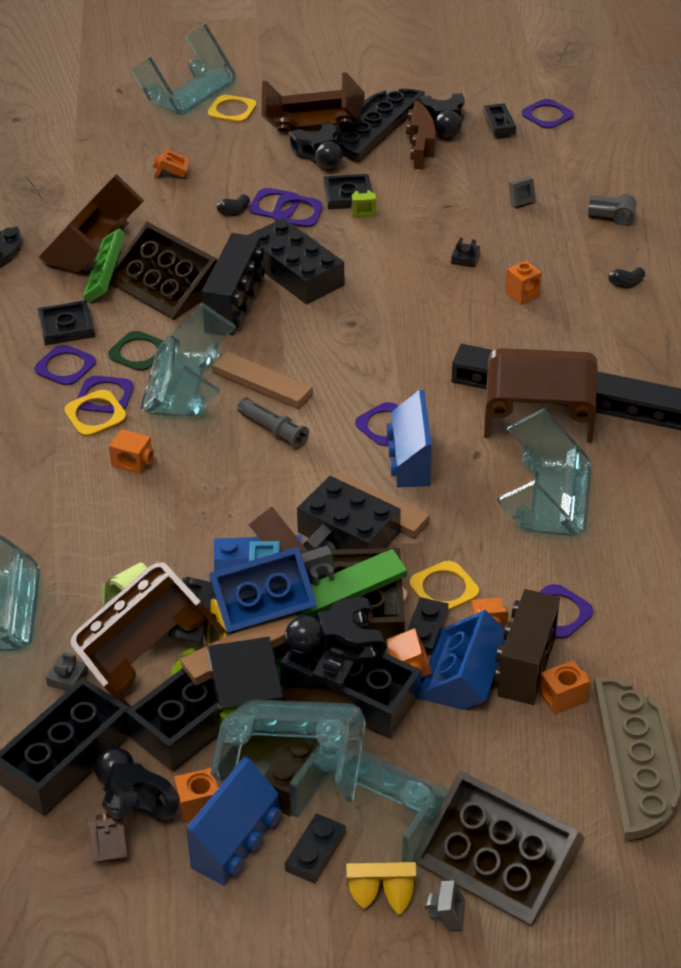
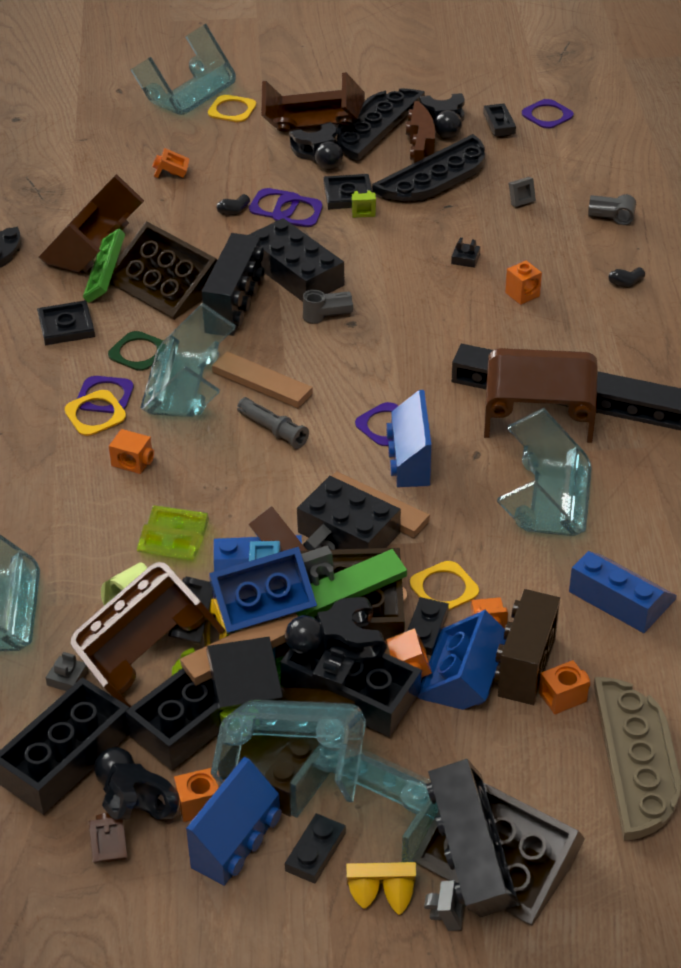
dark purple piece [34,345,96,385] -> none
dark purple piece [540,584,593,639] -> none
none -> clear neon green slope [137,505,209,560]
none -> dark grey piece [302,290,353,323]
none -> black plate [372,134,485,201]
none -> black brick [426,759,520,918]
none -> blue slope [569,551,677,633]

